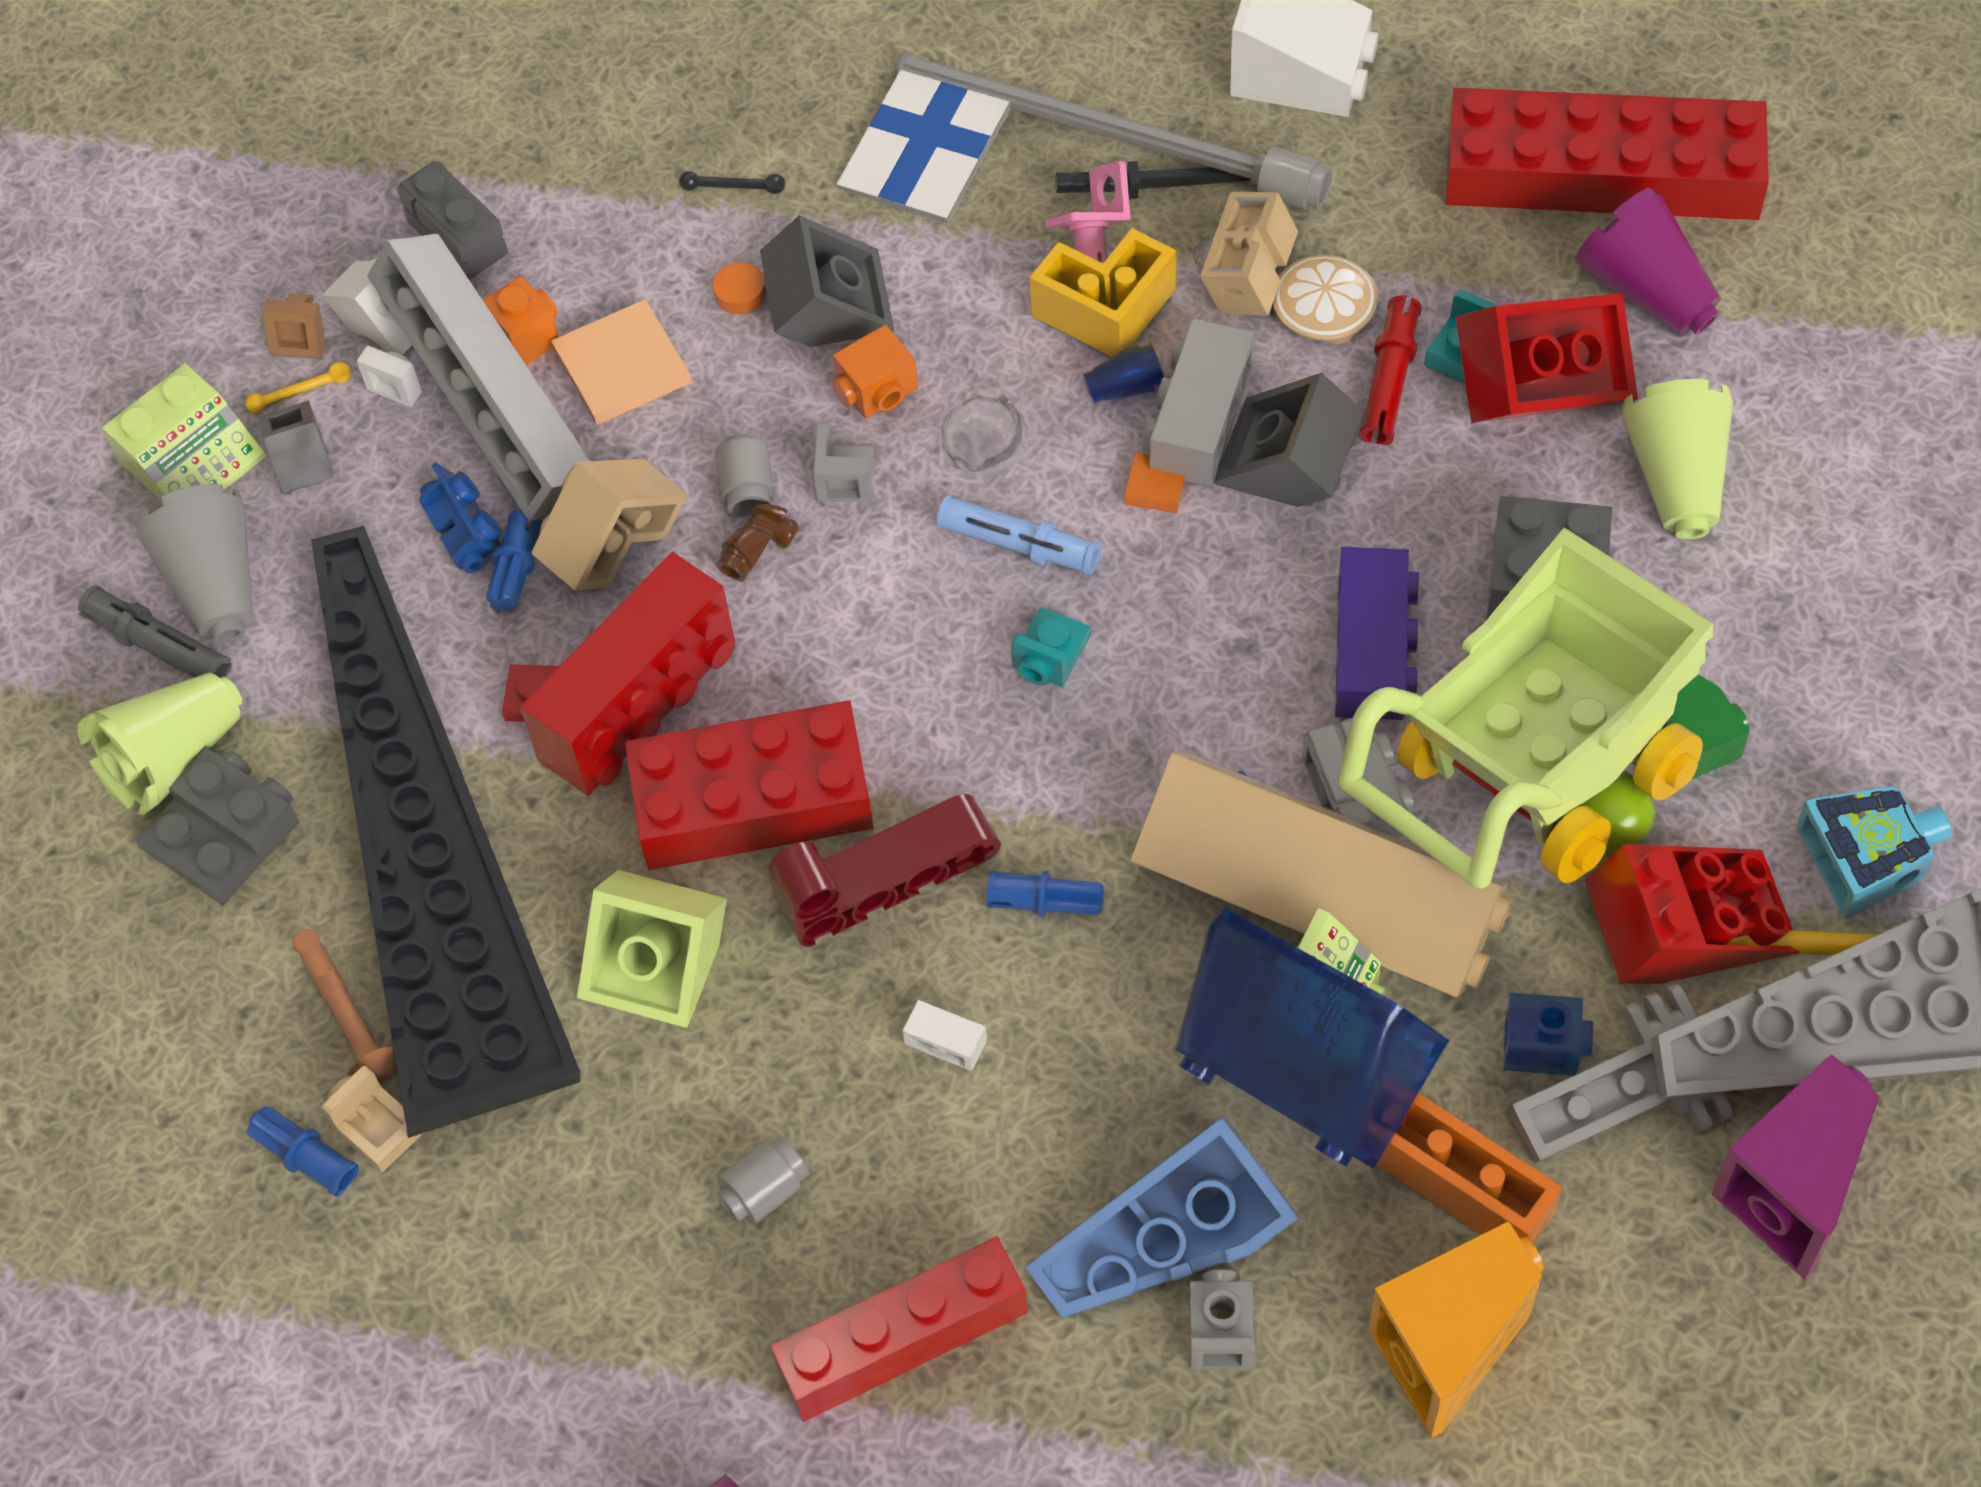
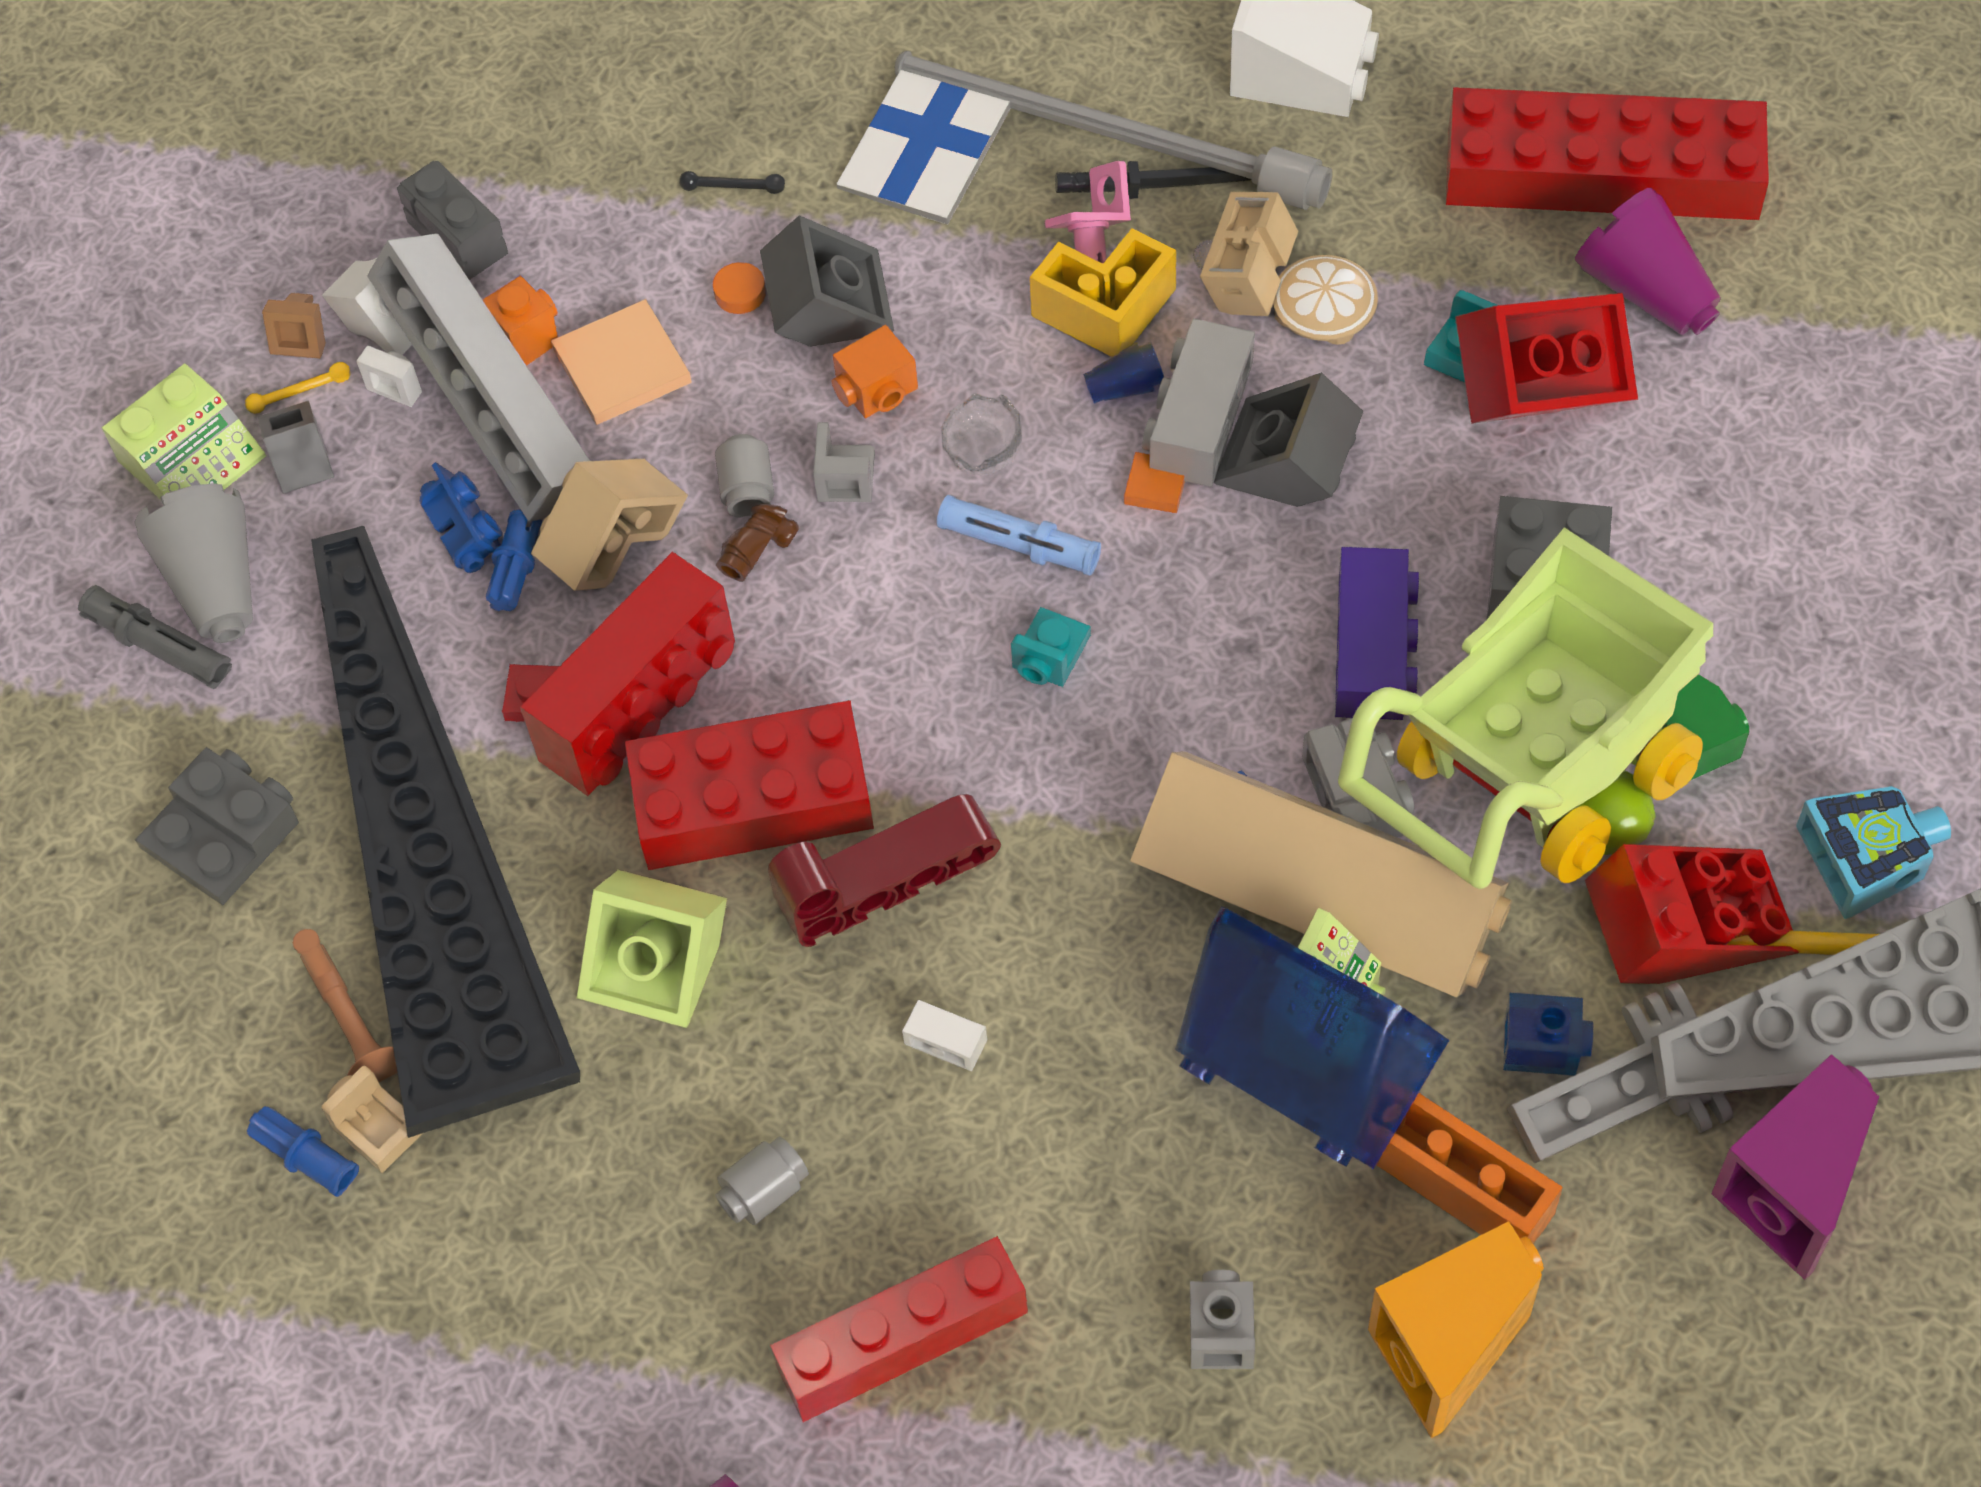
yellowish green cone [78,673,242,815] -> none
blue axle [987,870,1104,917] -> none
medium blue wedge [1025,1114,1298,1318] -> none
red pin [1359,295,1422,446] -> none
yellowish green cone [1621,379,1733,539] -> none

